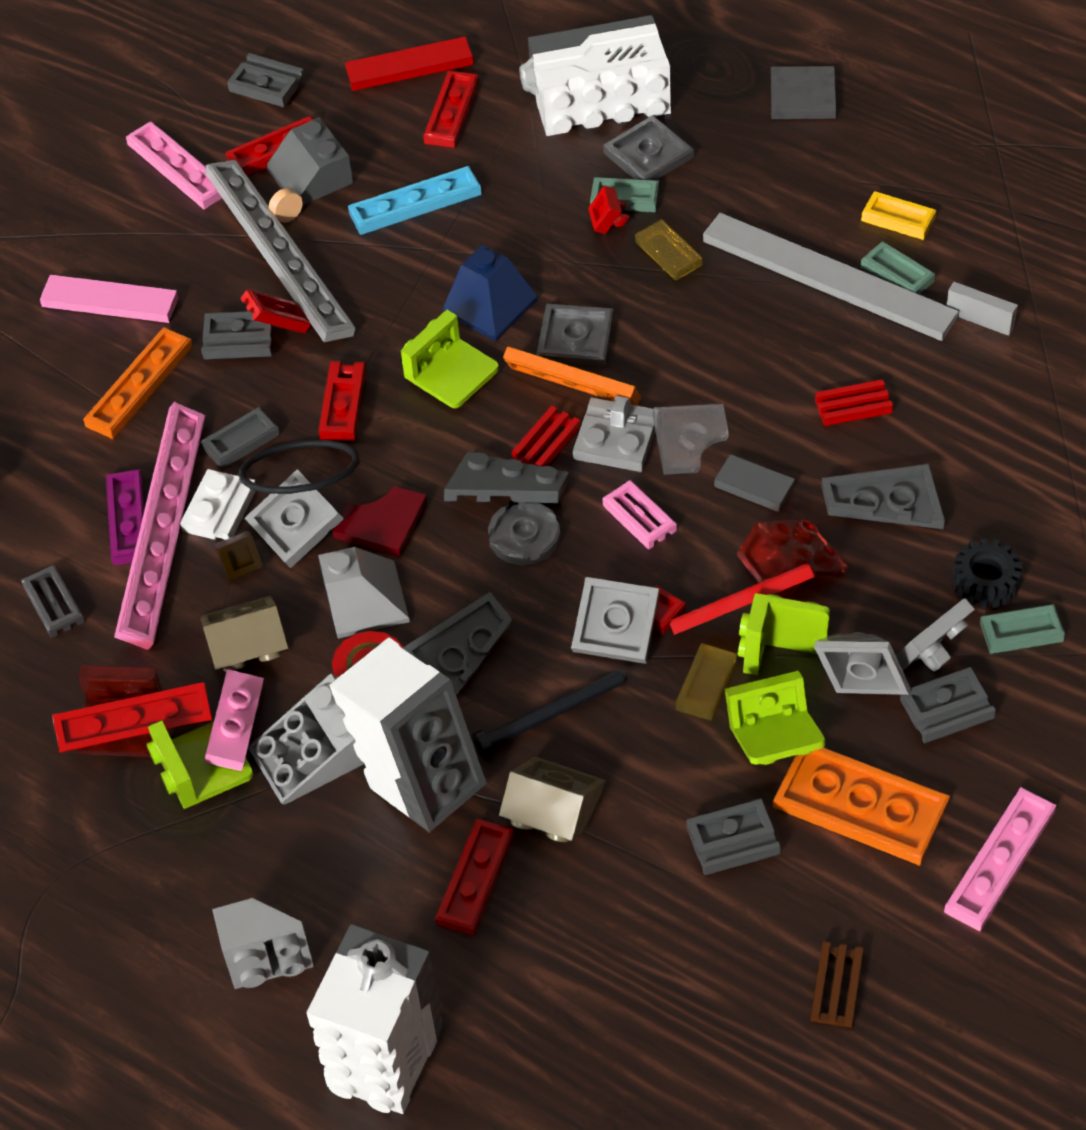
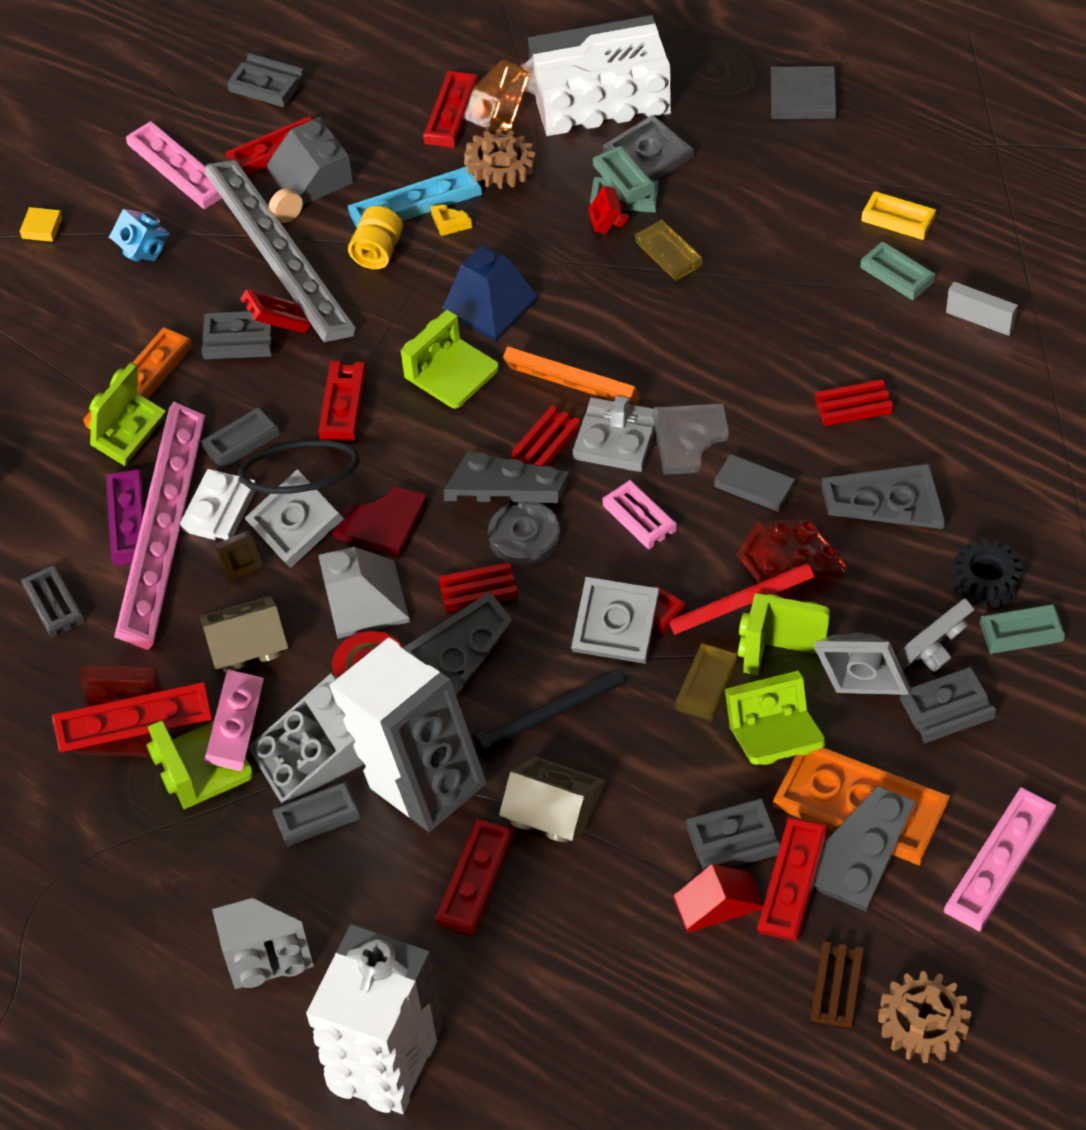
bright pink tile [40,275,179,323] -> none
red tile [345,37,473,91] -> none
flat silver tile [536,304,614,368] -> none
light grey tile [703,213,958,341] -> none
none -> yellow tile [20,207,62,242]
none -> lime bracket [89,362,166,466]
none -> dark azure brick [109,209,170,262]
none -> dark grey tile [272,782,360,847]
none -> yellow wheel [348,206,403,269]
none -> yellow tile [430,205,472,236]
none -> red tile [438,562,518,613]
none -> clear orange slope [464,59,530,132]
none -> medium nougat gear [464,129,535,189]
none -> sand green tile [593,145,655,205]
none -> red slope [674,864,763,933]
none -> red tile [757,817,829,942]
none -> dark grey wing [813,786,915,912]
none -> medium nougat gear [878,971,971,1063]

